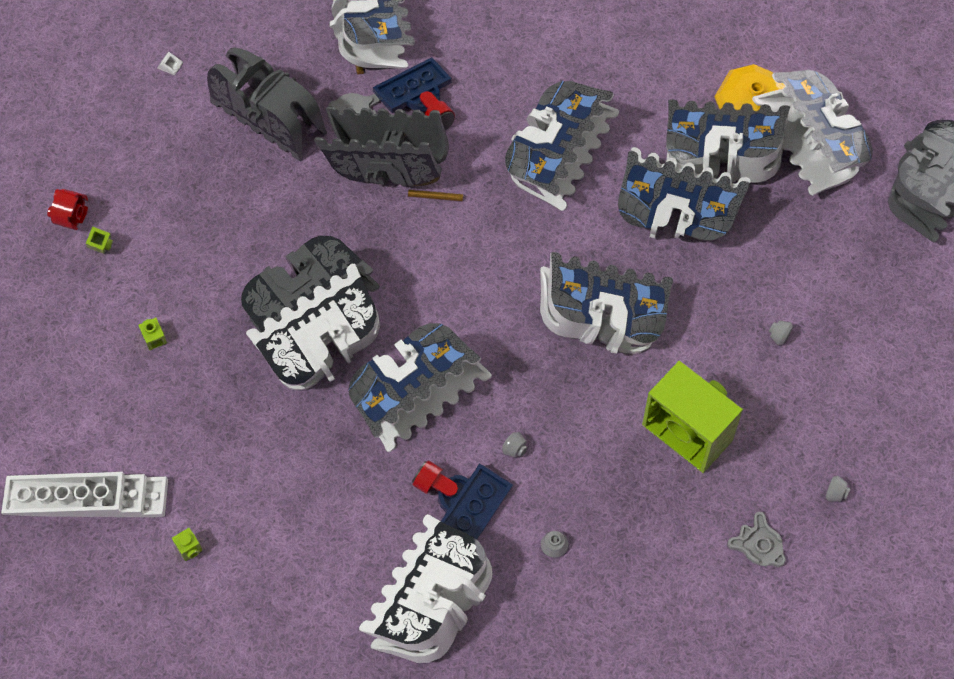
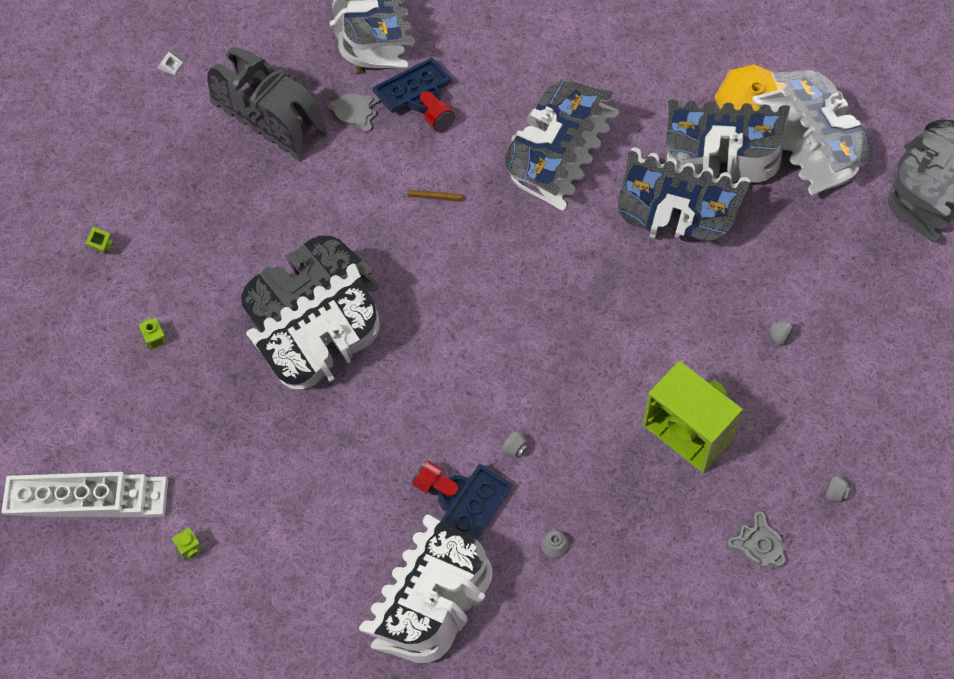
red brick [47,189,88,230] -> none
dark grey animal [314,106,449,186] -> none
animal [348,323,492,452] -> none
animal [540,252,673,354] -> none

